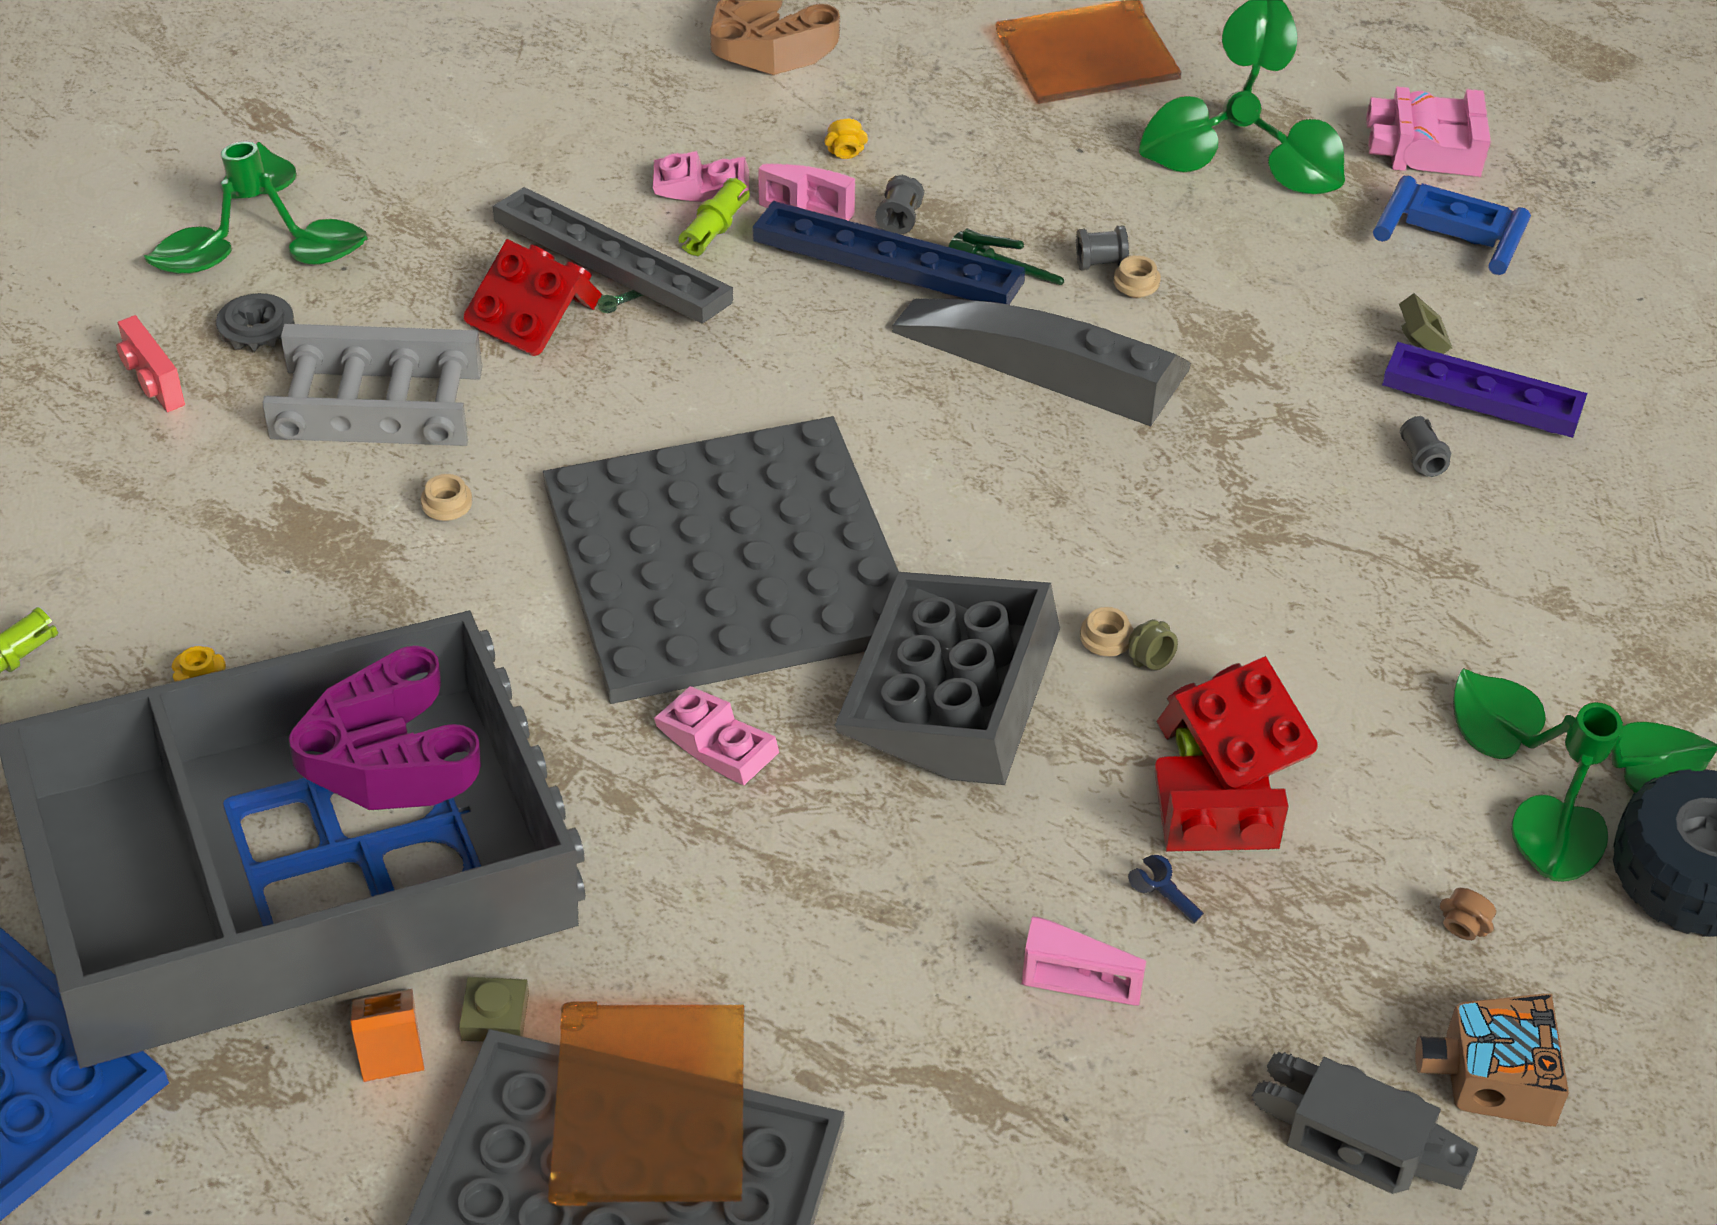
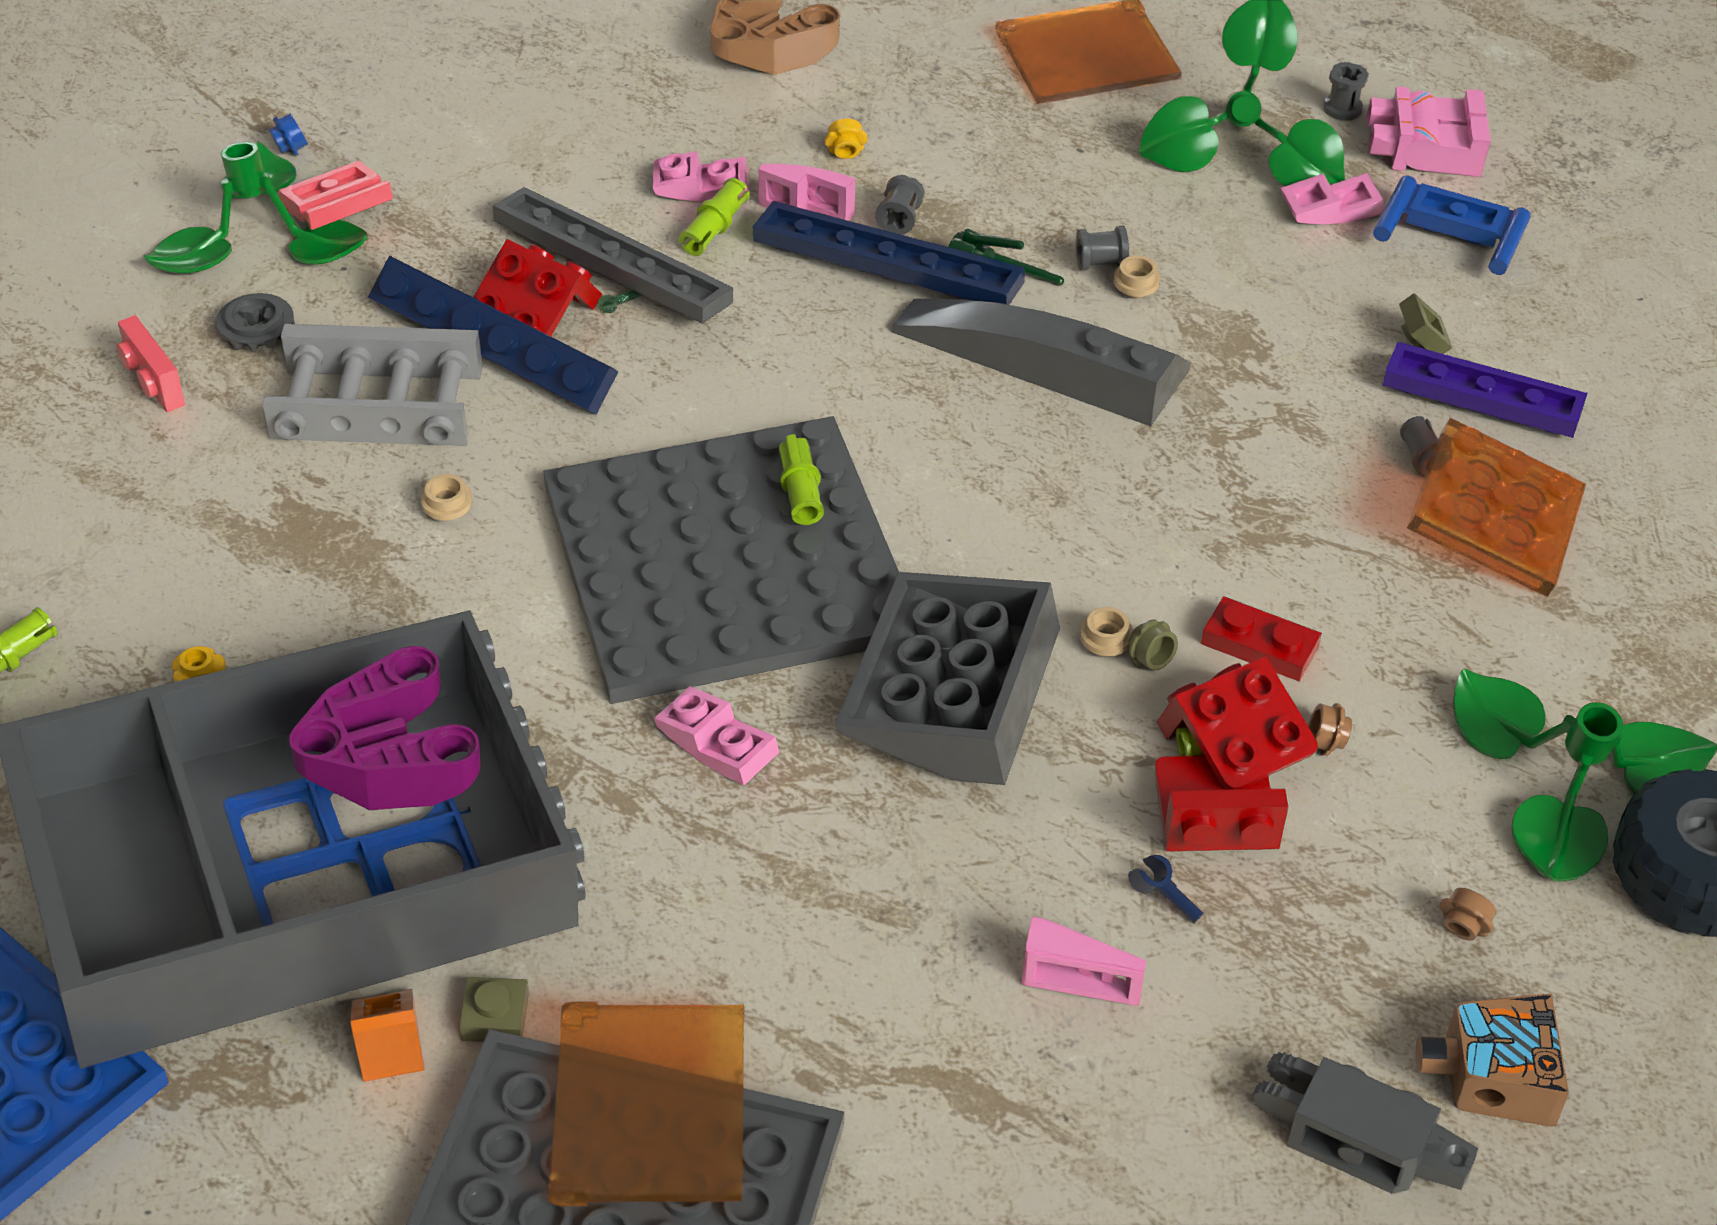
none -> blue plate [269,113,308,156]
none -> coral plate [278,161,393,230]
none -> dark blue plate [368,255,619,415]
none -> lime axle [779,434,824,525]
none -> red plate [1201,596,1322,682]
none -> bright pink slope [1281,173,1384,224]
none -> medium nougat plate [1308,703,1352,756]
none -> dark grey bush [1324,62,1369,121]
none -> clear orange plate [1407,417,1586,597]

